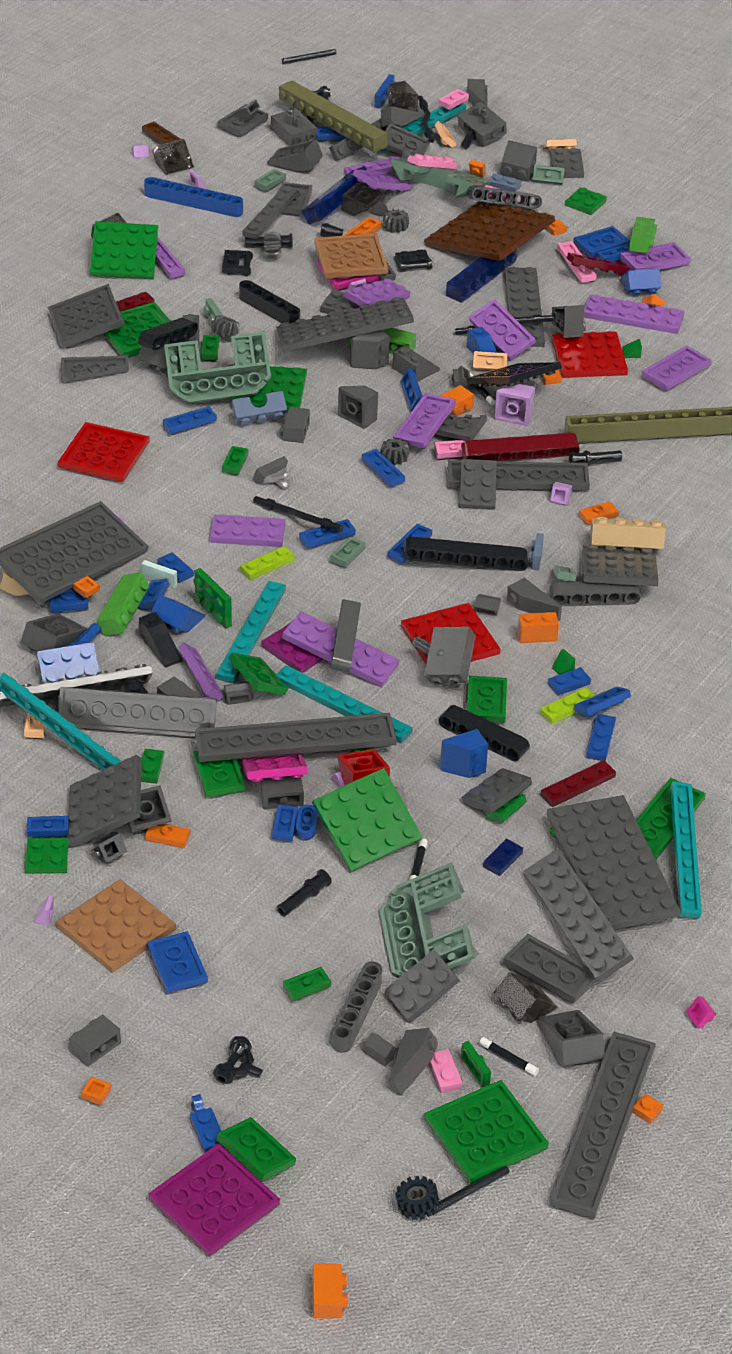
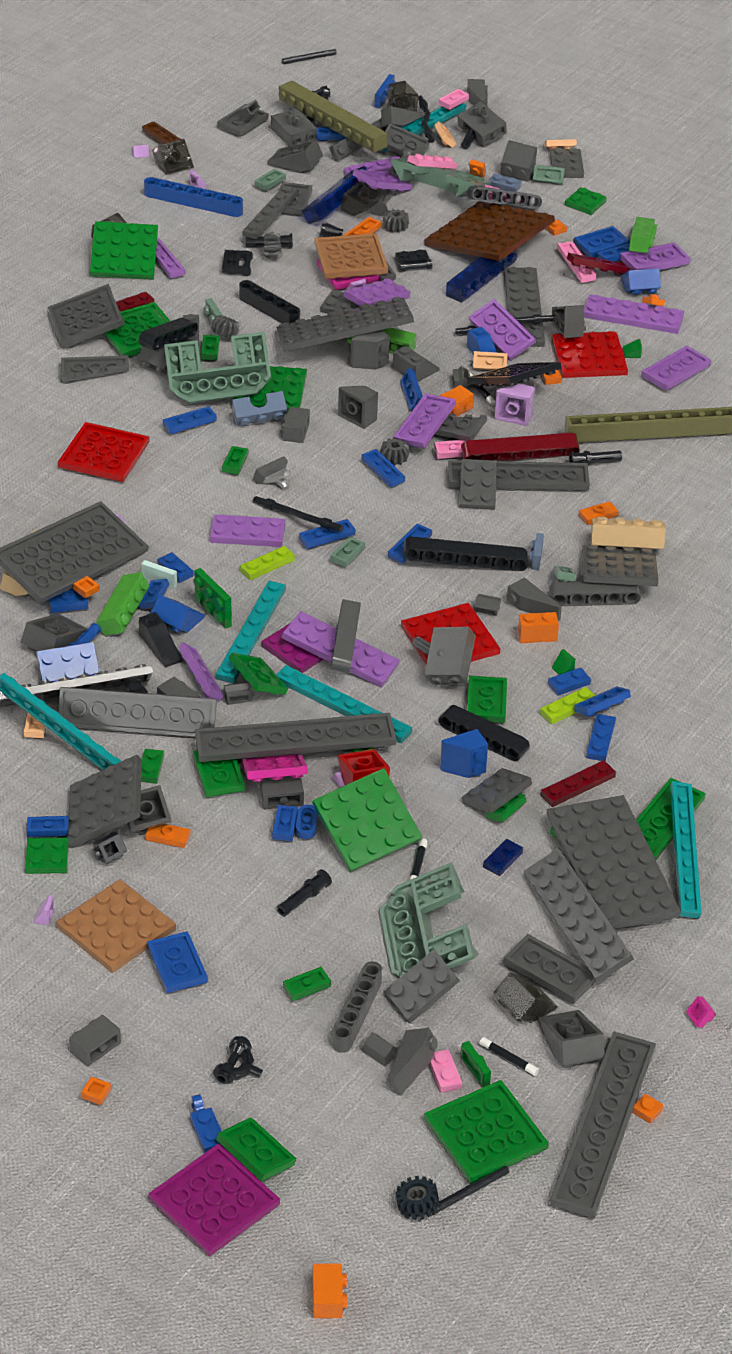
lavender slope [550,482,572,505] -> none

